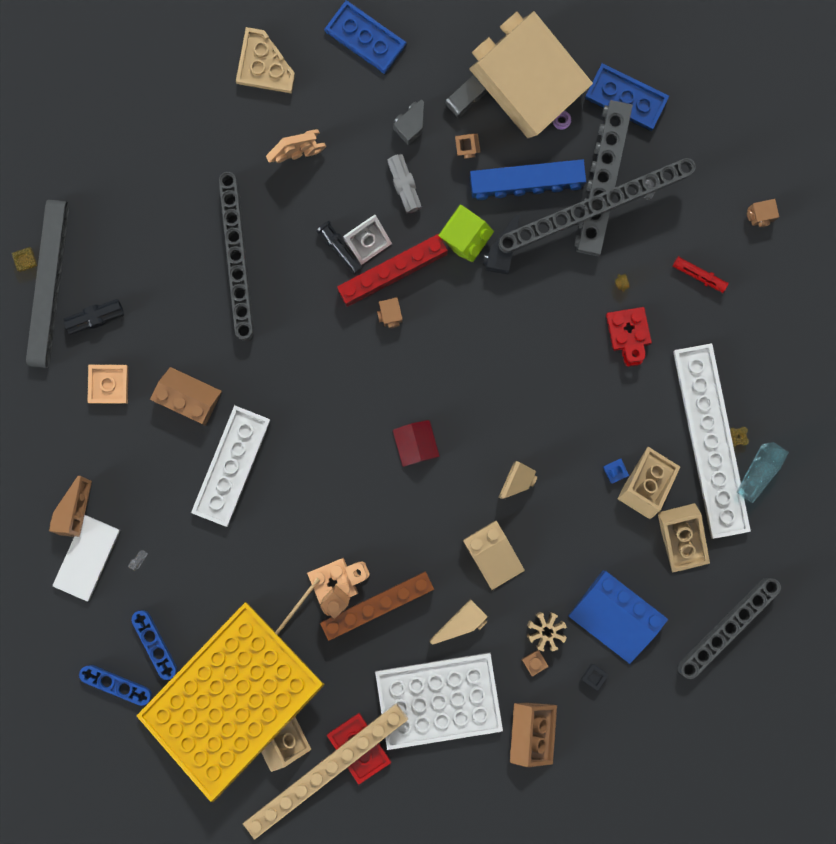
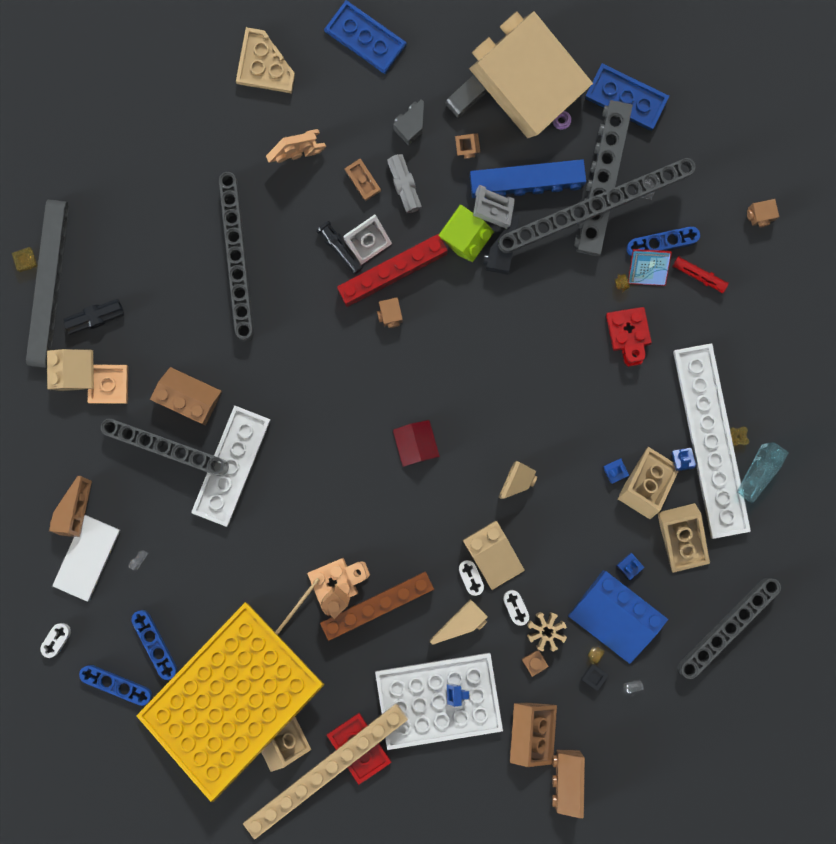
none -> white beam [40,623,71,658]
none -> tan slope [47,349,94,391]
none -> dark grey beam [101,419,229,476]
none -> medium nougat plate [344,159,381,201]
none -> blue tile [447,684,469,707]
none -> white beam [459,560,484,596]
none -> light grey plate [473,185,514,229]
none -> white beam [503,590,529,626]
none -> medium nougat slope [552,750,585,818]
none -> clear yellow plate [588,645,604,664]
none -> blue tile [616,553,645,580]
none -> clear tile [622,680,644,693]
none -> blue beam [626,227,700,256]
none -> piece [628,249,672,286]
none -> tile [671,448,696,471]

